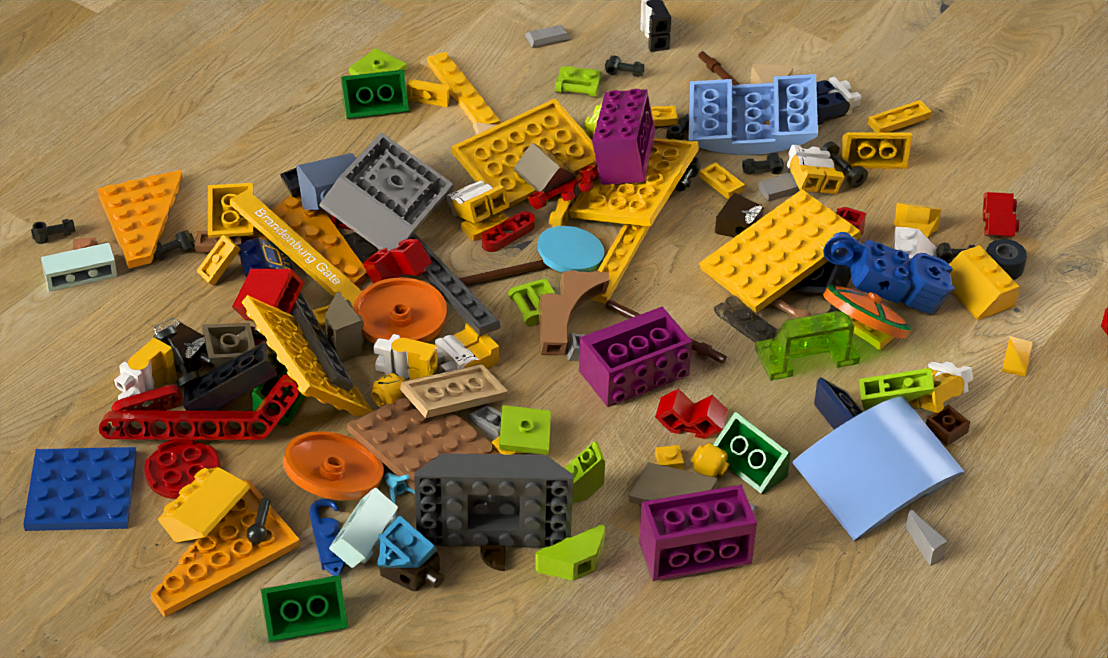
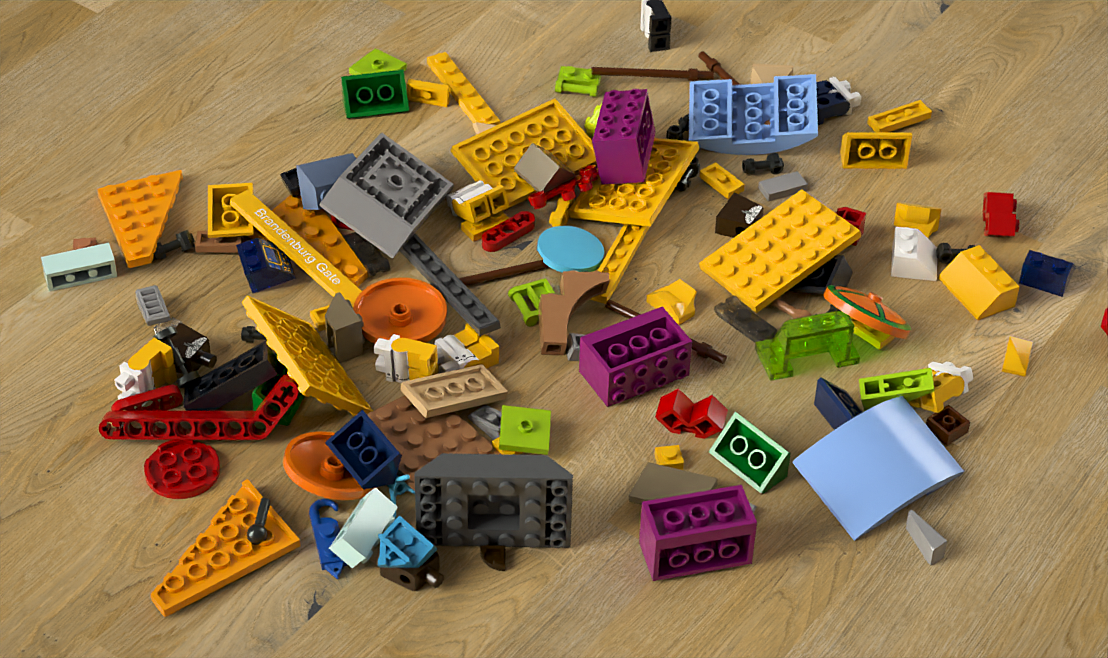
blue plate [23,447,137,531] -> none
pearl dark grey bar [31,219,75,244] -> none
yellow slope [158,467,251,542] -> none
yellow plate [197,235,240,285] -> none
dark tan slope [202,323,255,367] -> none
red brick [232,269,305,320] -> none
green slope [260,575,348,642] -> none
dark grey tile [291,291,354,392] -> none
red brick [362,239,432,284] -> none
yellow head [371,373,406,407] -> none
light grey tile [525,25,570,48] -> none
lime slope [535,524,605,581] -> none
lime slope [564,441,605,503] -> none
pearl dark grey bar [605,55,645,77] -> none
yellow plate [651,106,678,126] -> none
yellow head [691,443,730,478] -> none
yellow hips [787,144,845,194] -> none
pearl dark grey wheel [820,141,868,188] -> none
blue brick [823,232,955,314] -> none
black wheel [986,239,1027,280] -> none
none -> light grey slope [135,285,170,326]
none -> dark blue slope [325,410,402,489]
none -> reddish brown bar [591,67,714,81]
none -> yellow slope [646,279,697,325]
none -> clear blue slope [1019,250,1076,297]

